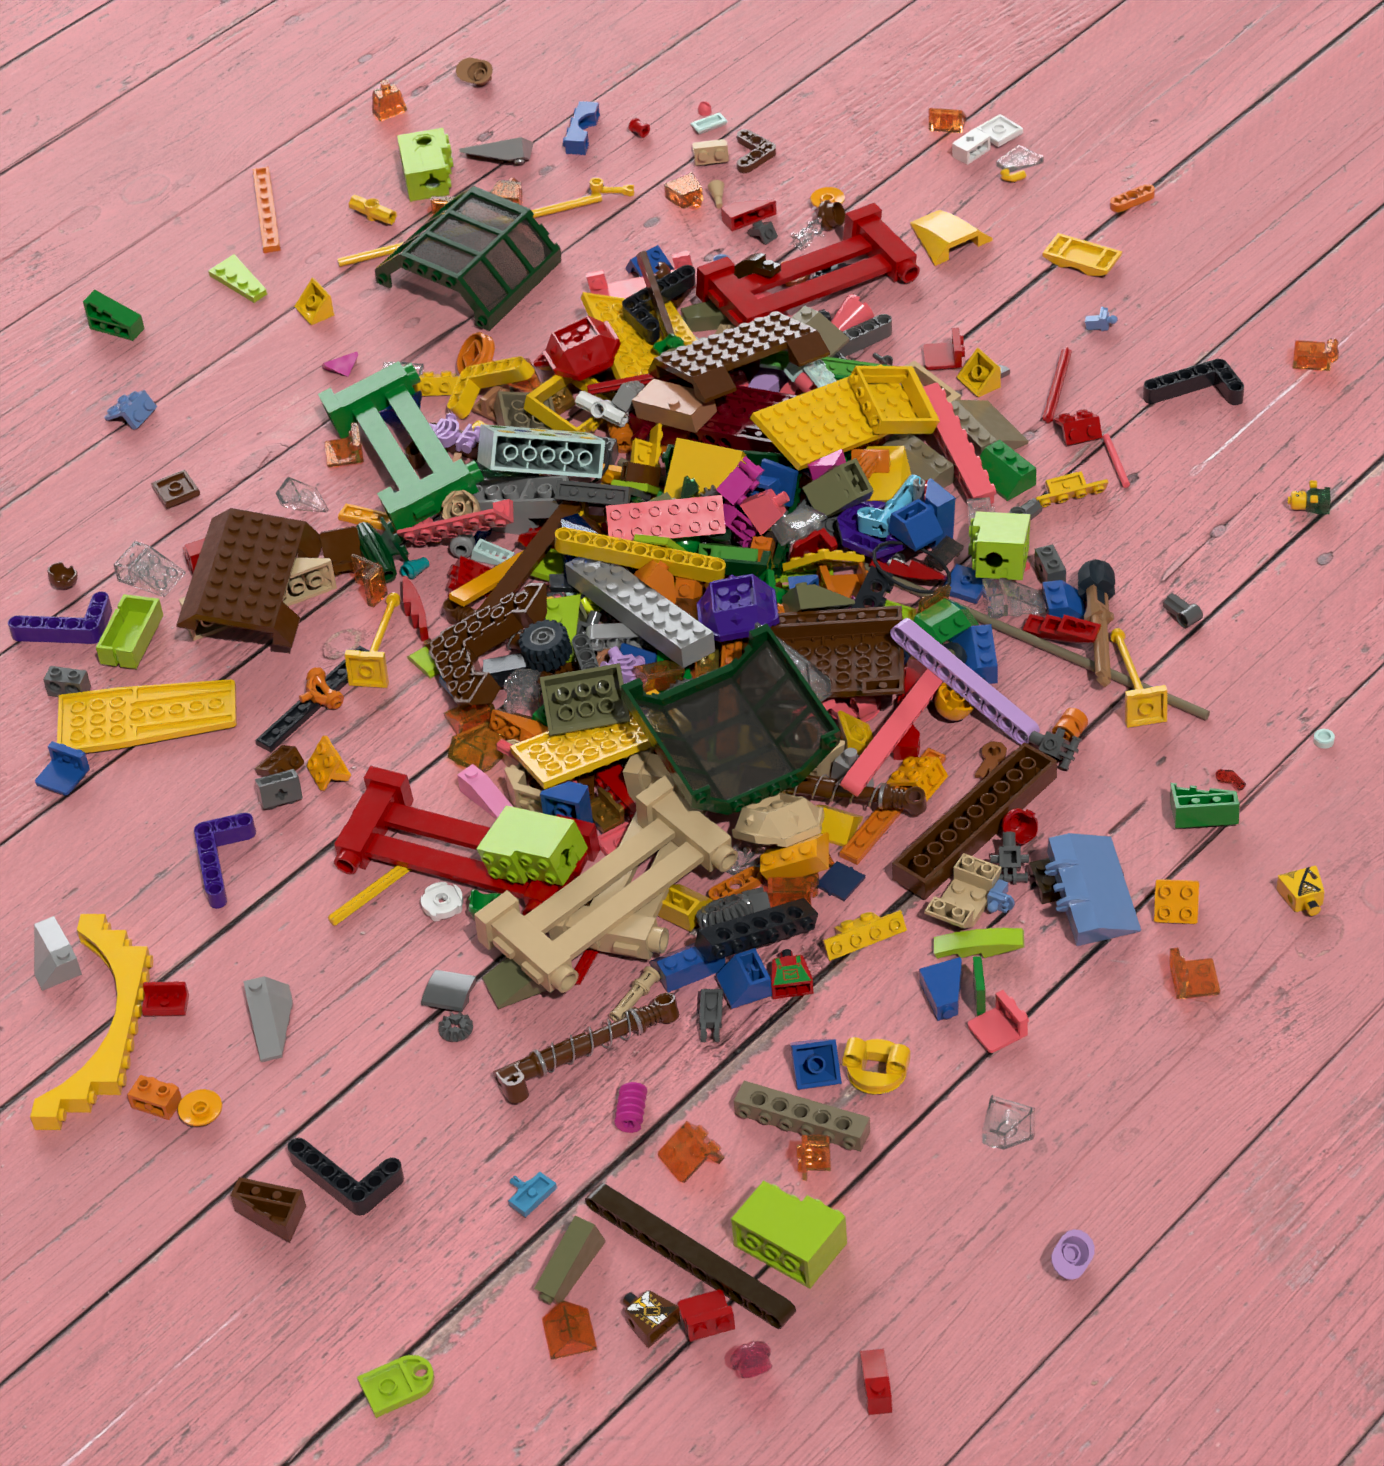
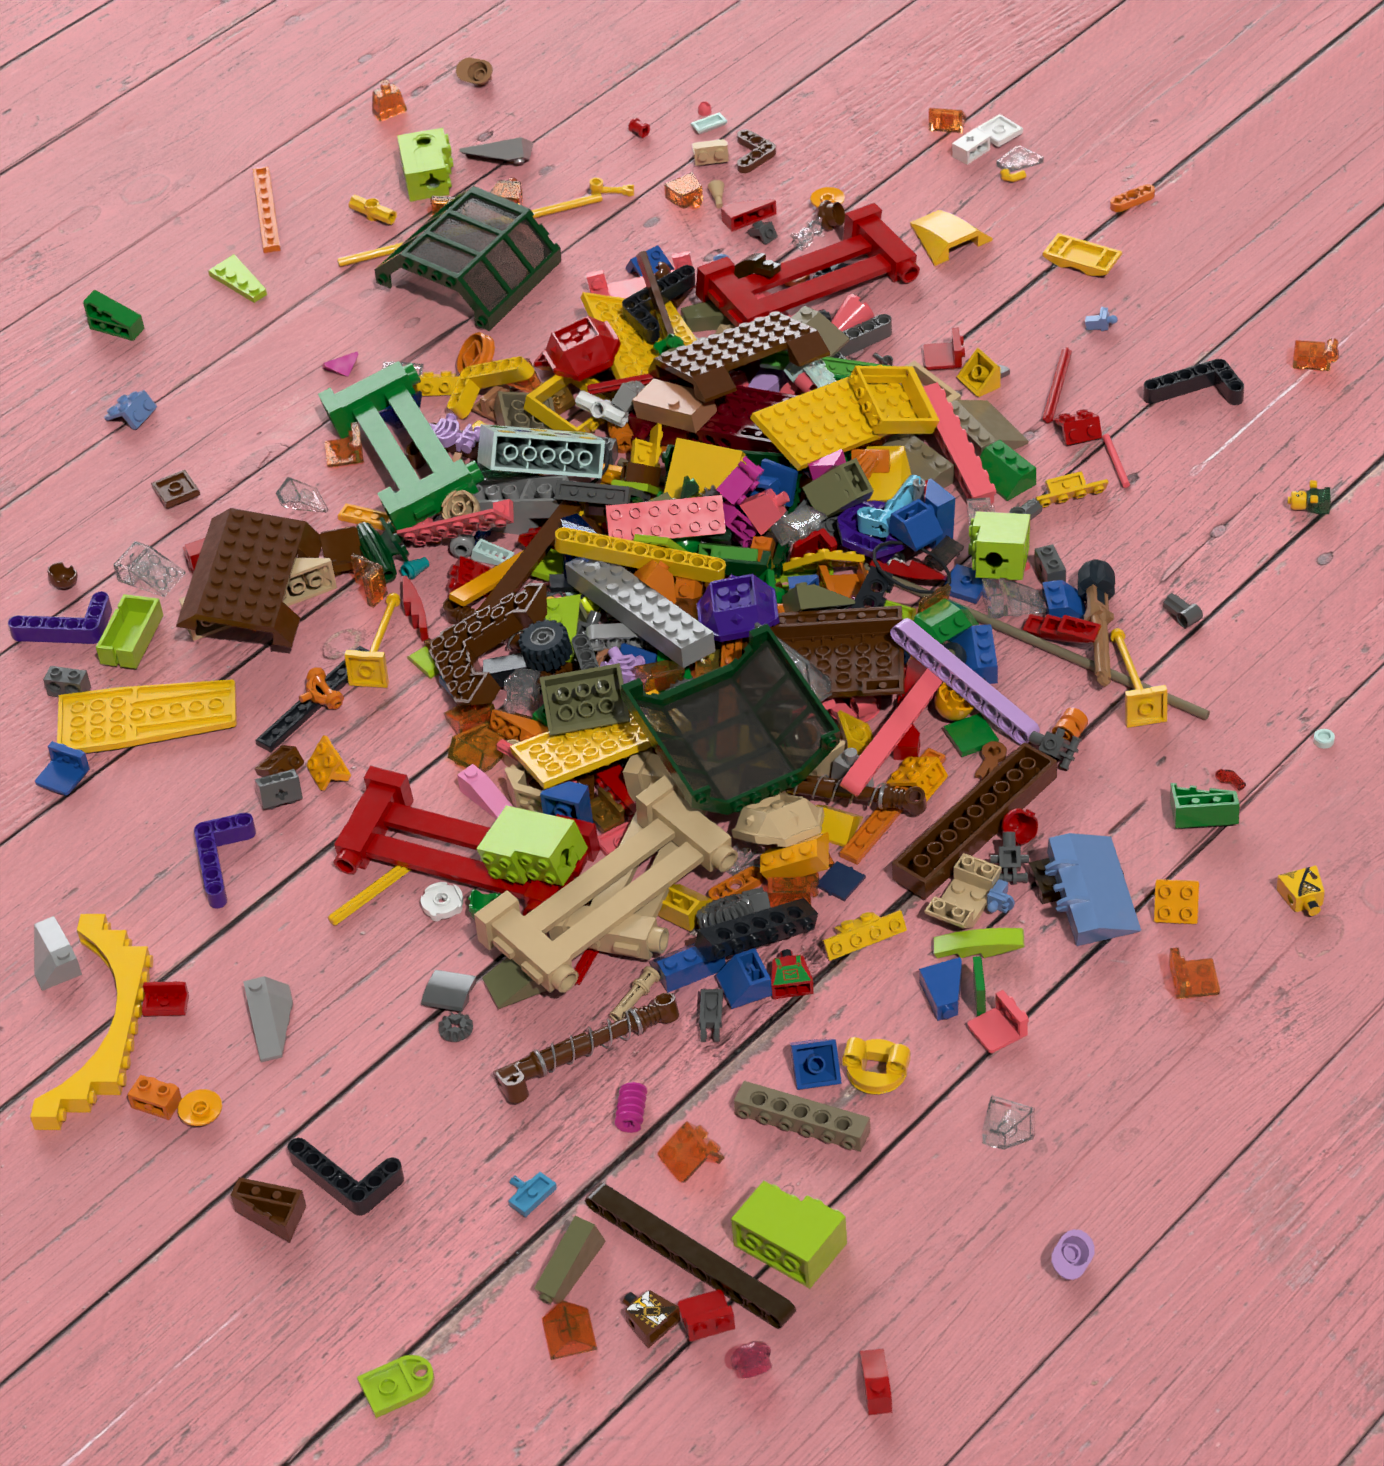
yellow slope [294,278,334,325] -> none
arch [563,101,600,155] -> none
clear orange bracket [797,1135,831,1181] -> none
none -> green tile [944,713,999,757]

